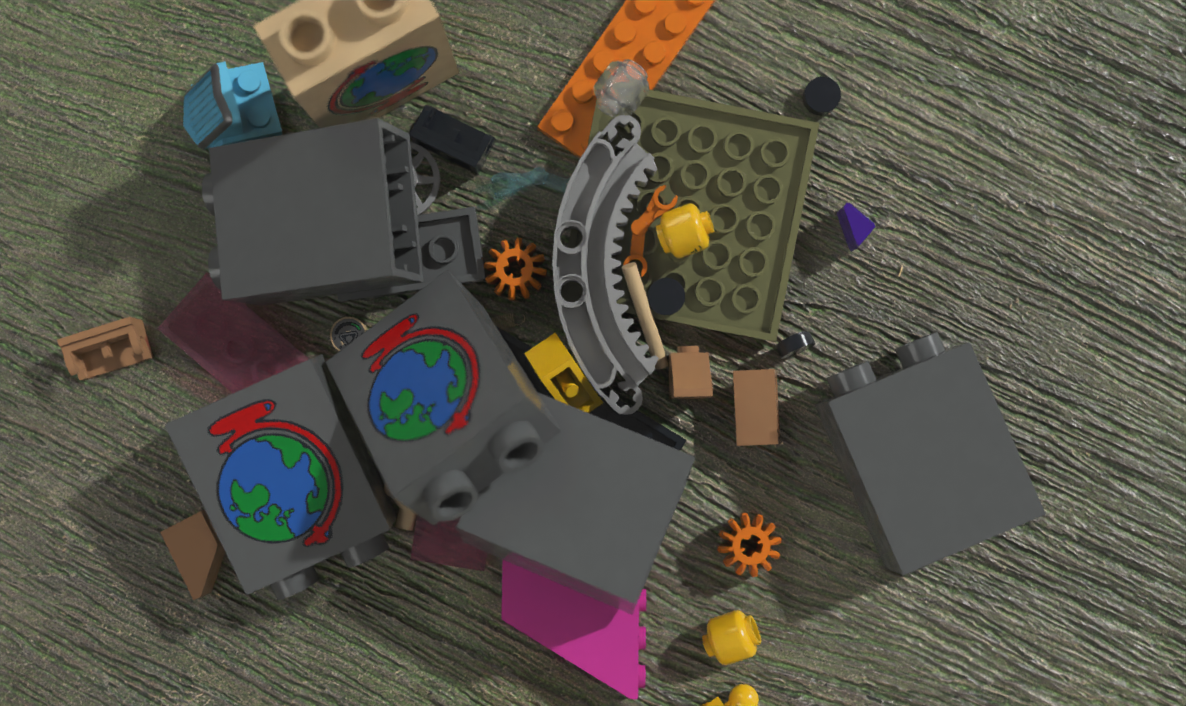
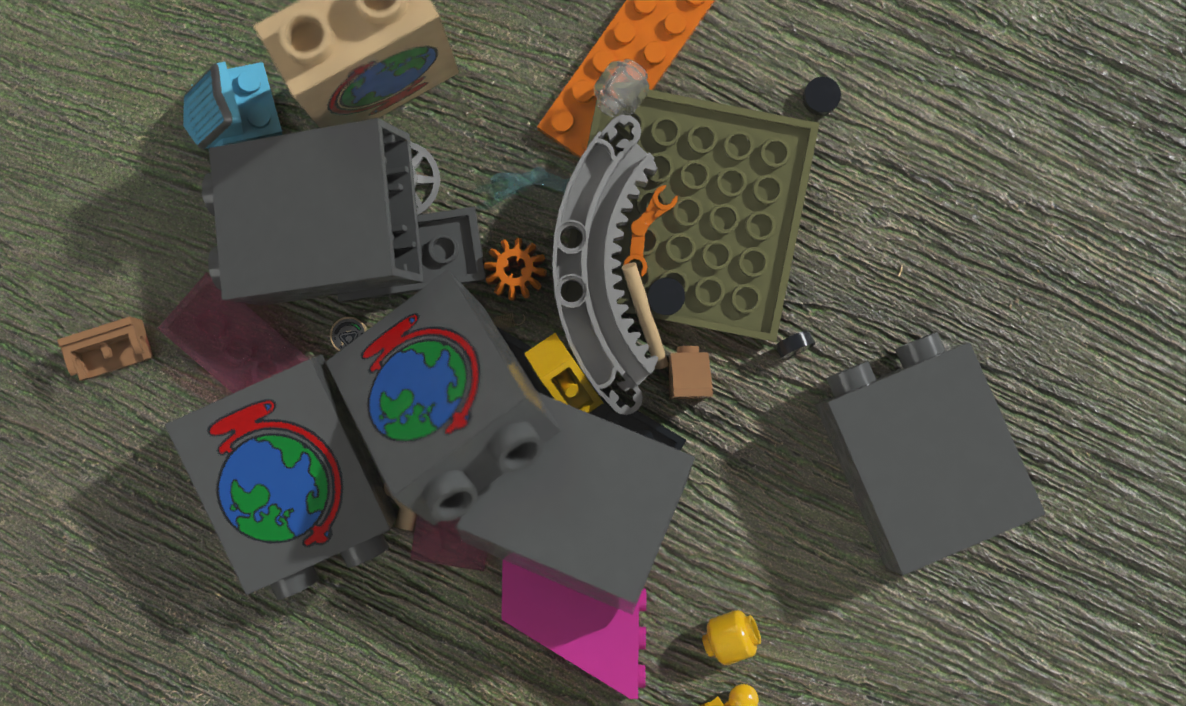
medium nougat slope [160,510,225,600] -> none
black hinge [409,105,496,175] -> none
yellow head [656,203,715,258] -> none
orange gear [717,512,782,577] -> none
medium nougat hinge [733,369,781,446] -> none
dark purple slope [836,203,876,252] -> none

